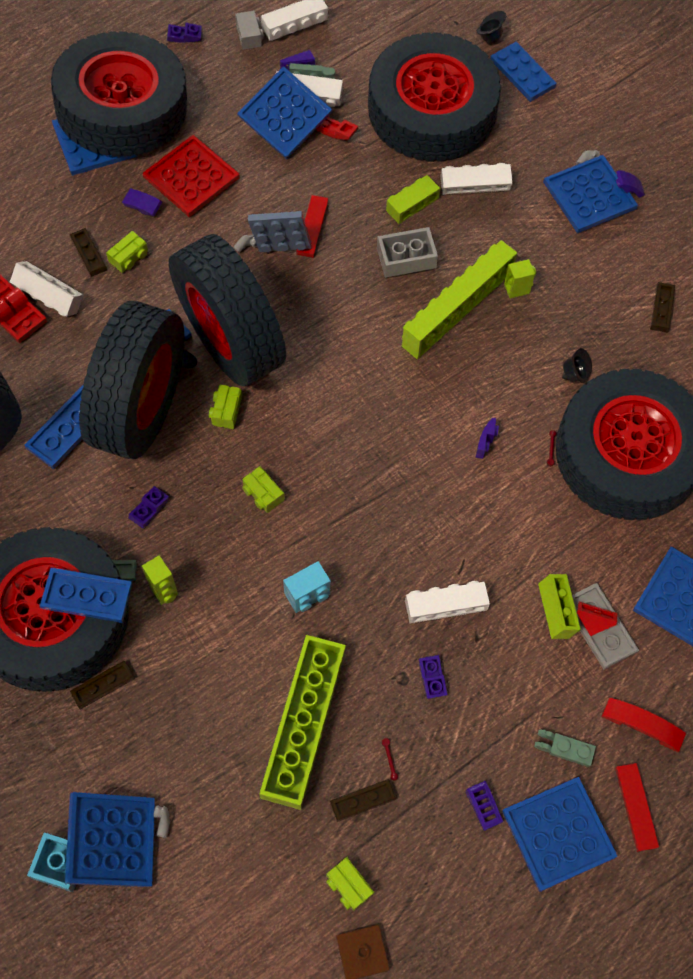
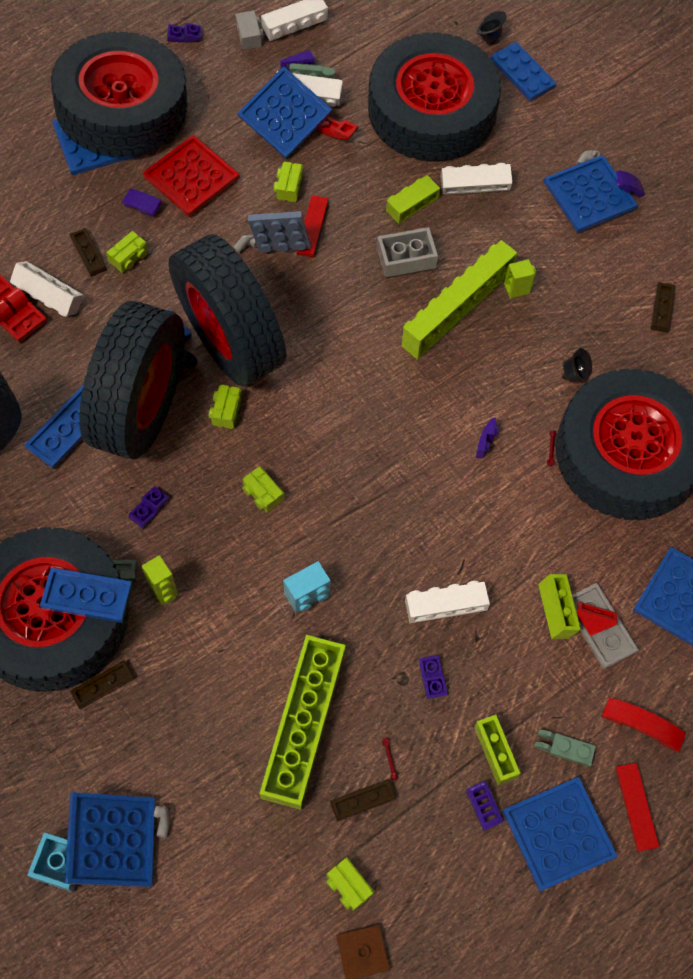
none -> lime brick [274,162,303,202]
none -> lime brick [474,715,520,786]

